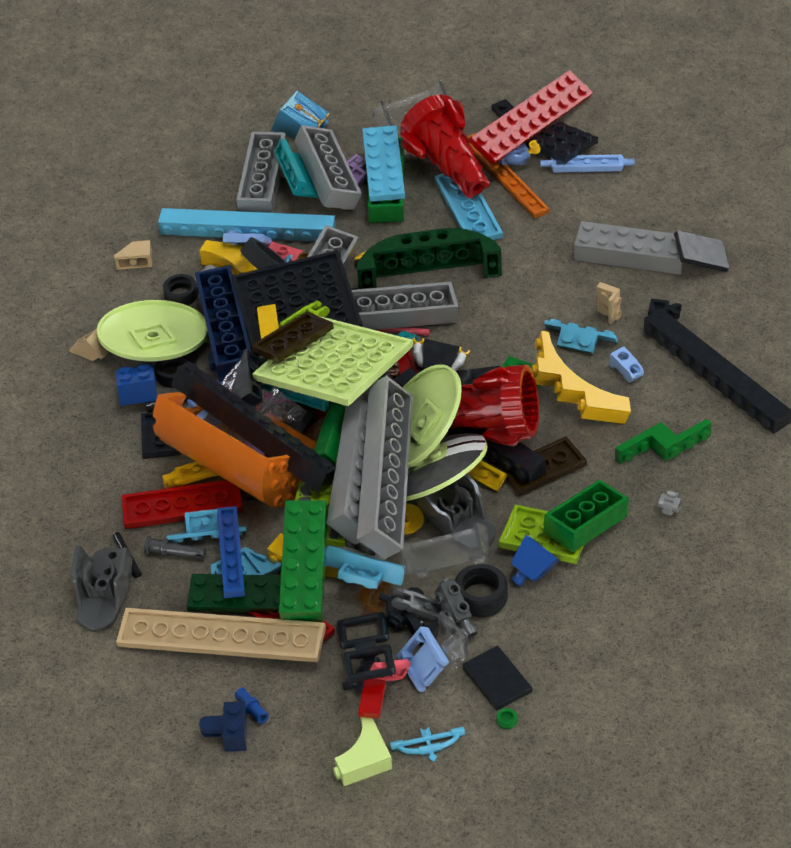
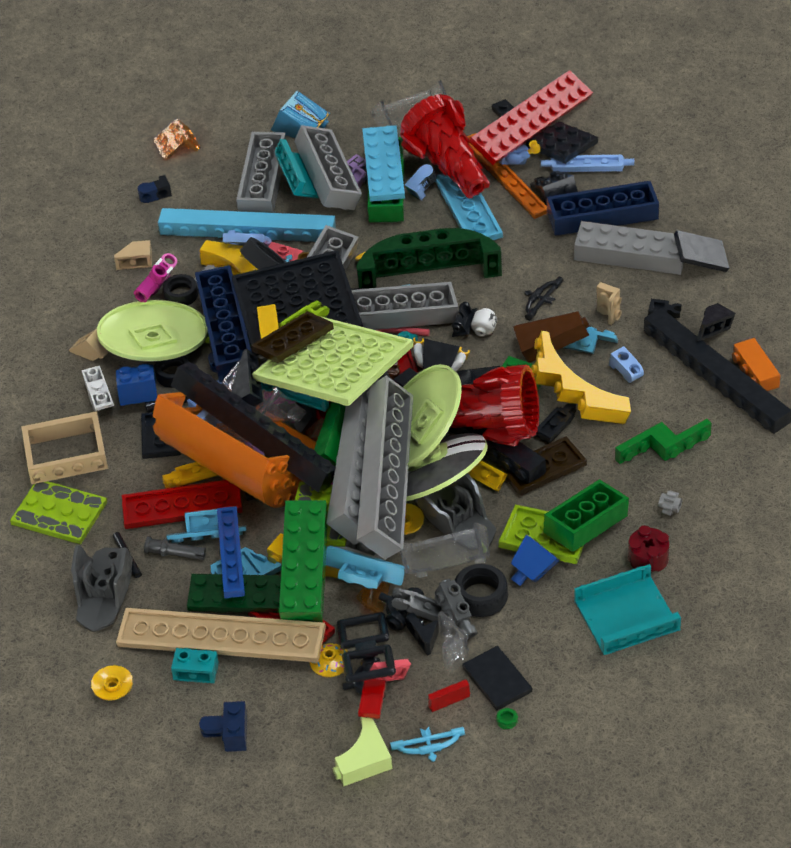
blue pin [234,687,269,724] -> none
light blue container [397,626,449,692] -> none
none -> lime plate [10,481,107,545]
none -> tan window [21,411,108,484]
none -> white slope [82,366,114,411]
none -> yellow dish [91,665,133,701]
none -> dark pink connector [134,253,177,302]
none -> leg [138,175,172,203]
none -> clear orange bracket [153,118,201,160]
none -> teal brick [171,648,219,683]
none -> yellow dish [309,643,348,677]
none -> light blue leg [405,164,437,200]
none -> red tile [428,680,470,712]
none -> black hinge [452,301,478,337]
none -> white head [471,308,497,337]
none -> reddish brown slope [513,311,590,363]
none -> black piece [525,276,564,321]
none -> black bracket [530,171,578,206]
none -> black hinge [535,403,577,443]
none -> dark blue brick [547,181,659,236]
none -> teal panel [574,564,681,655]
none -> dark red brick [628,525,669,572]
none -> black slope [696,303,735,341]
none -> orange brick [732,338,781,391]

